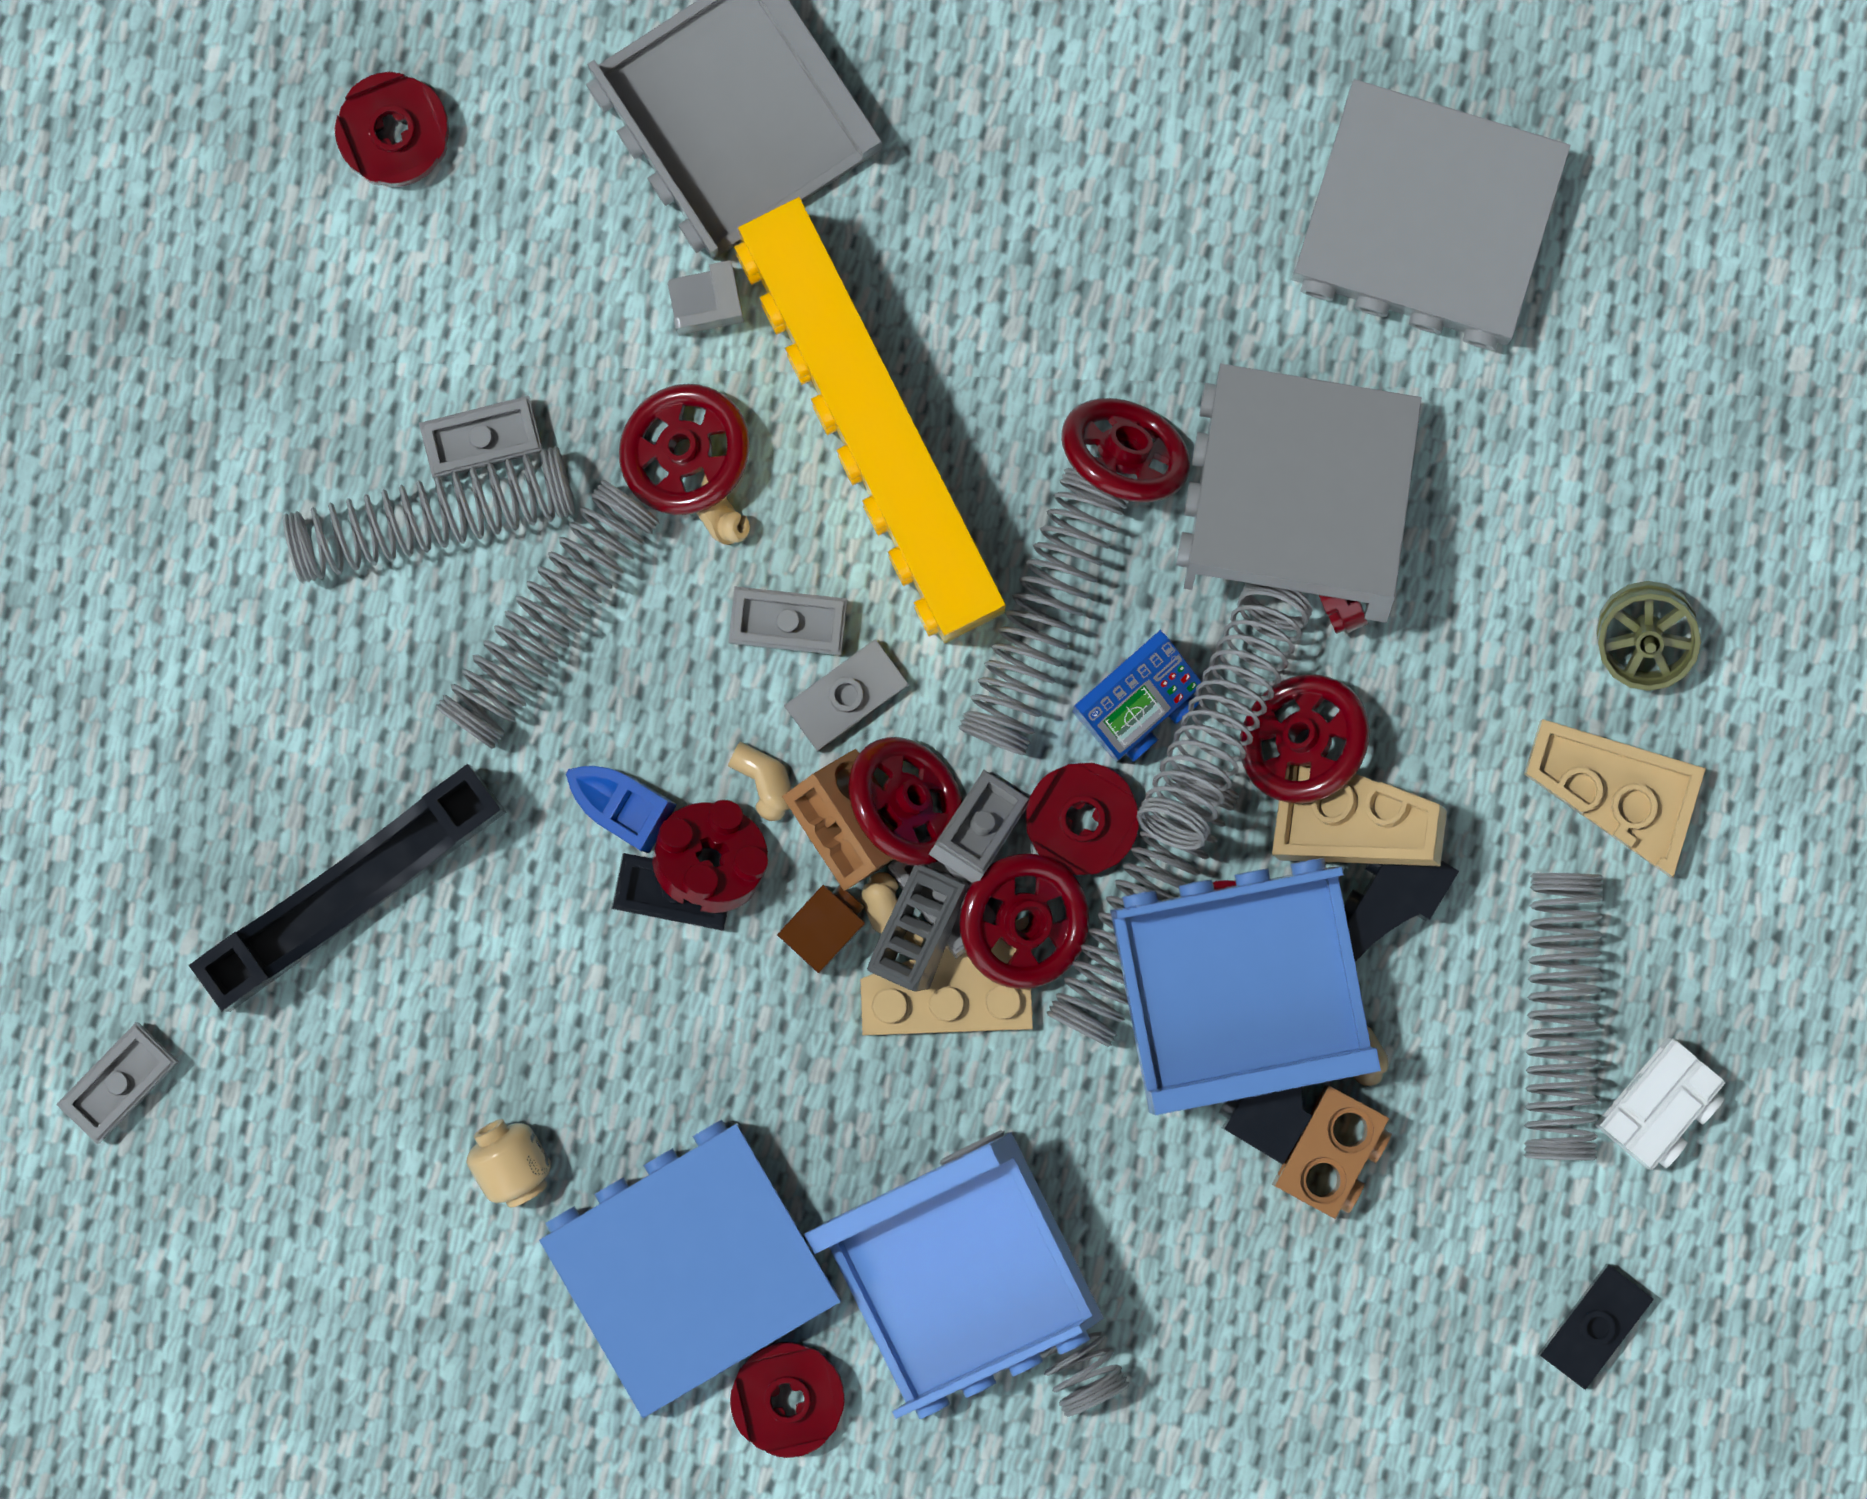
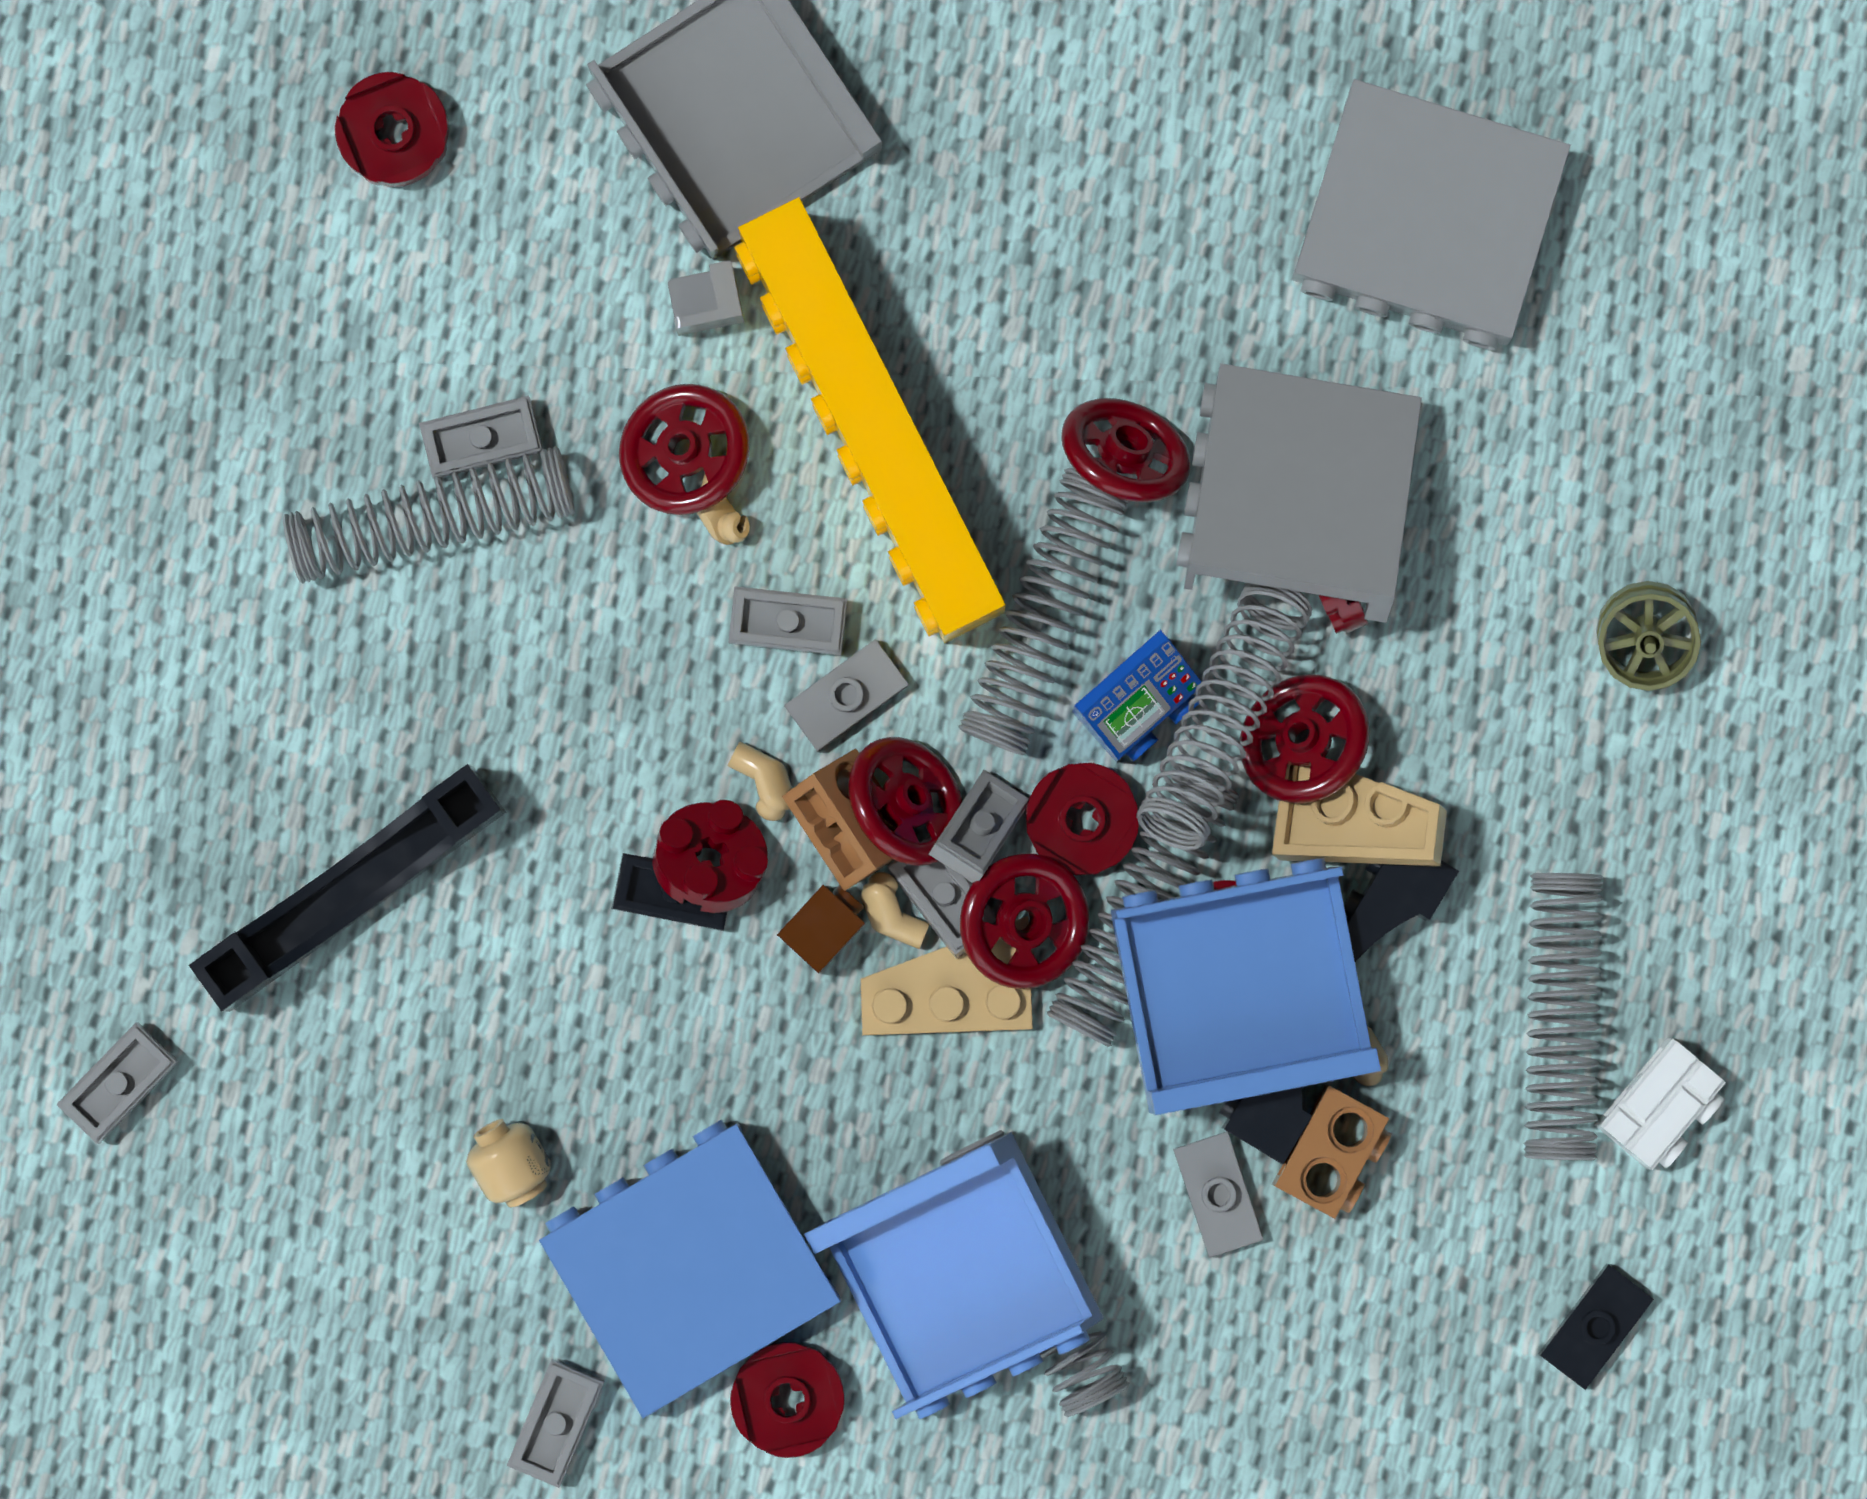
light grey piece [436,480,660,749] -> none
blue plate [566,766,677,853] -> none
dark grey slope [867,865,969,992] -> none
tan wing [1524,719,1706,878] -> none
none -> light grey plate [506,1359,605,1488]
none -> light grey plate [1173,1131,1263,1258]

